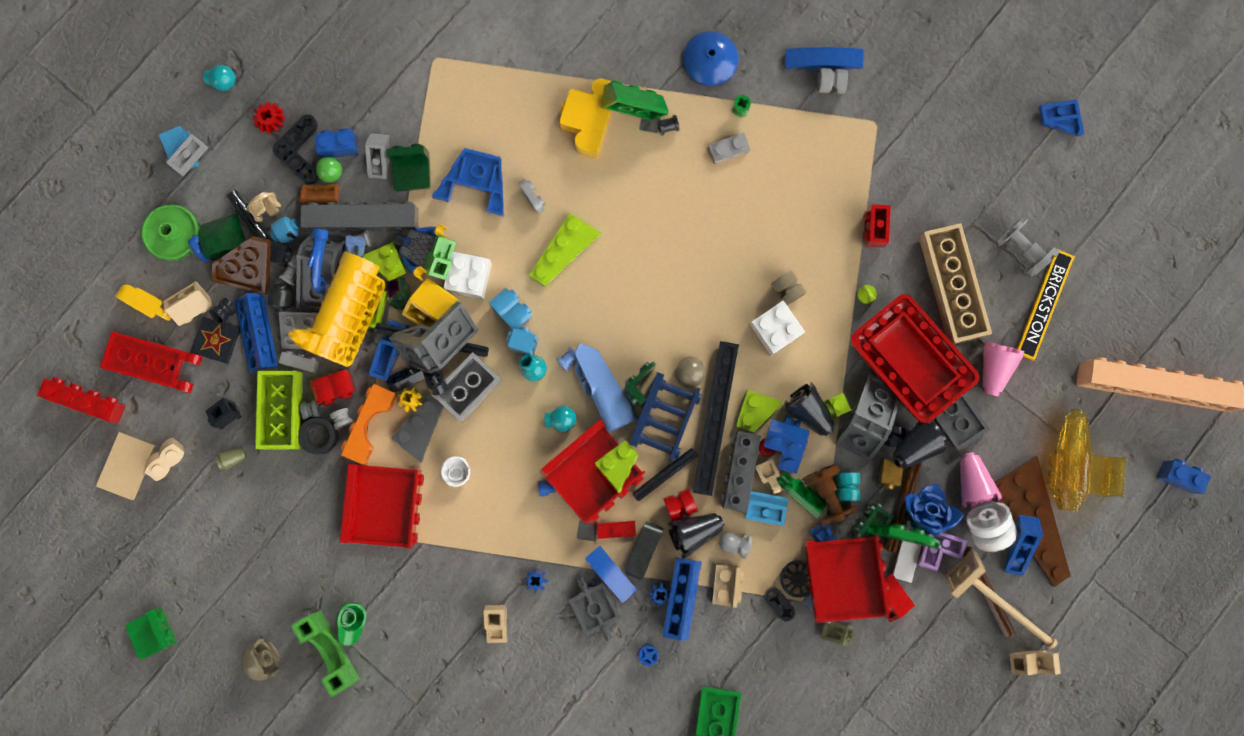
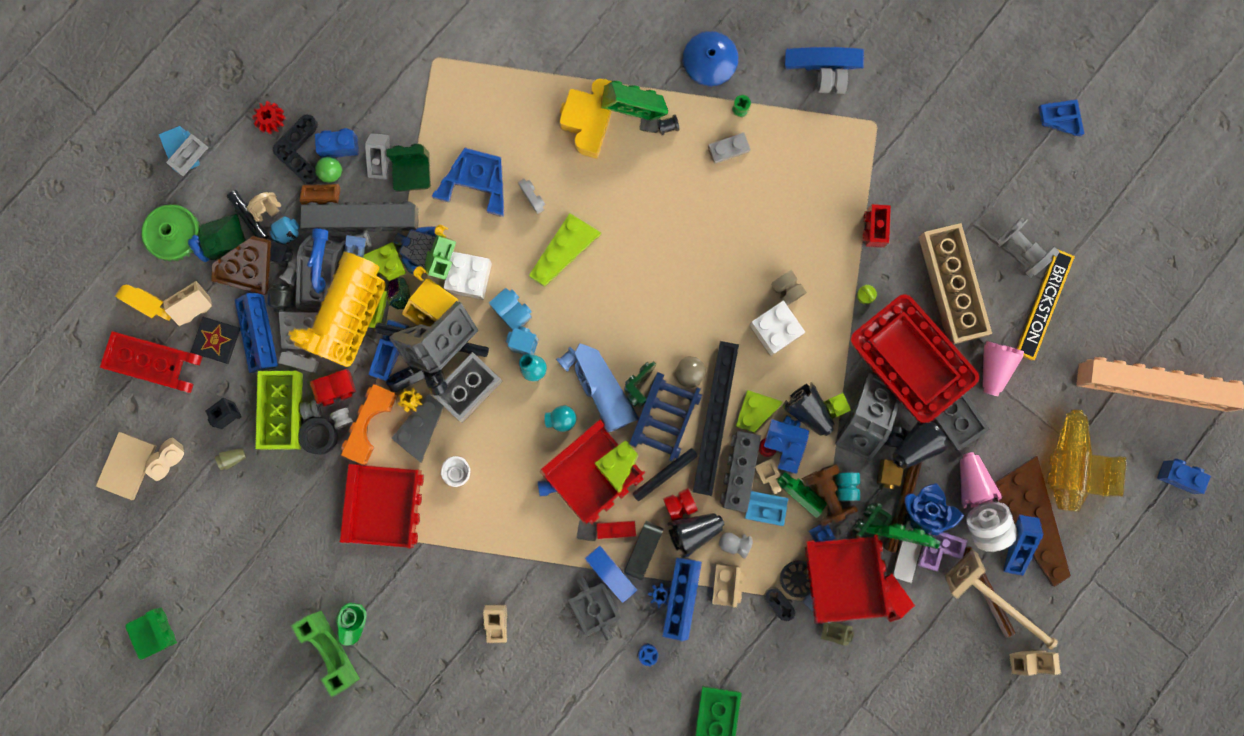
red brick [37,377,126,423] -> none
teal piece [203,65,236,91] -> none
black wheel [209,298,237,324] -> none
dark tan cylinder [241,639,281,681] -> none
blue gear [523,568,548,593] -> none

